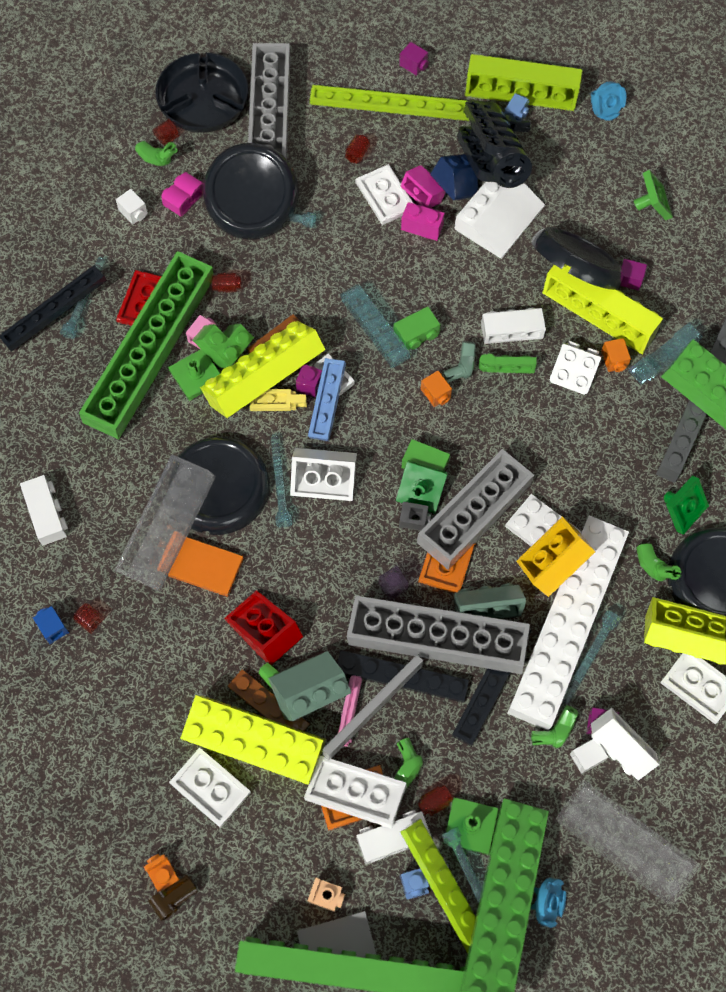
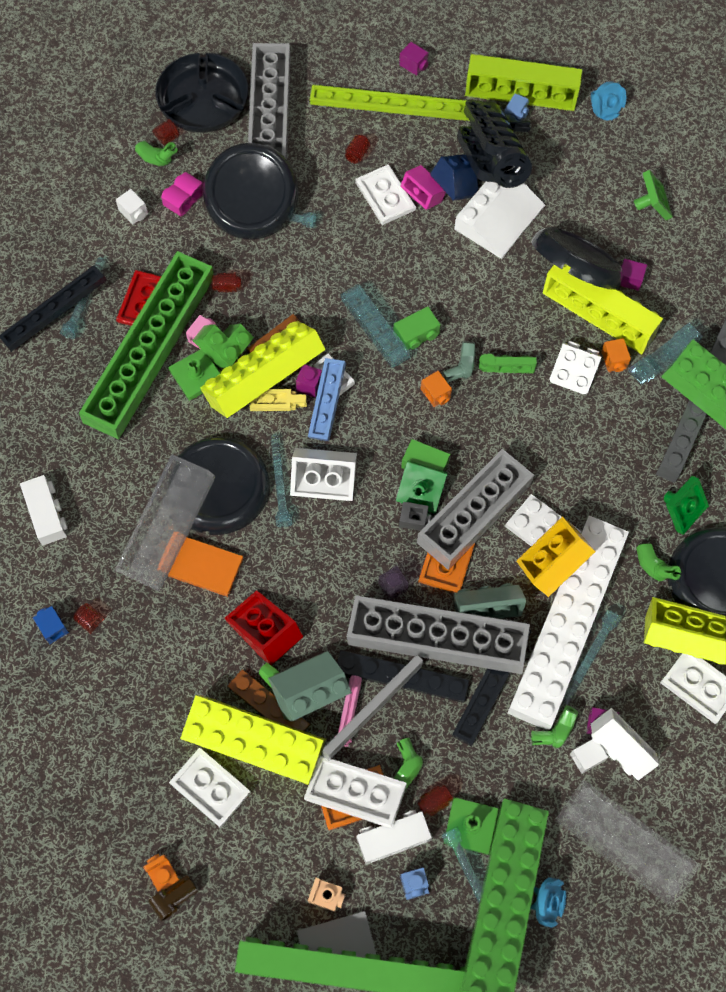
lime plate [400,819,476,953] -> none
dark pink brick [401,202,444,241] -> none
white brick [481,308,546,344] -> none

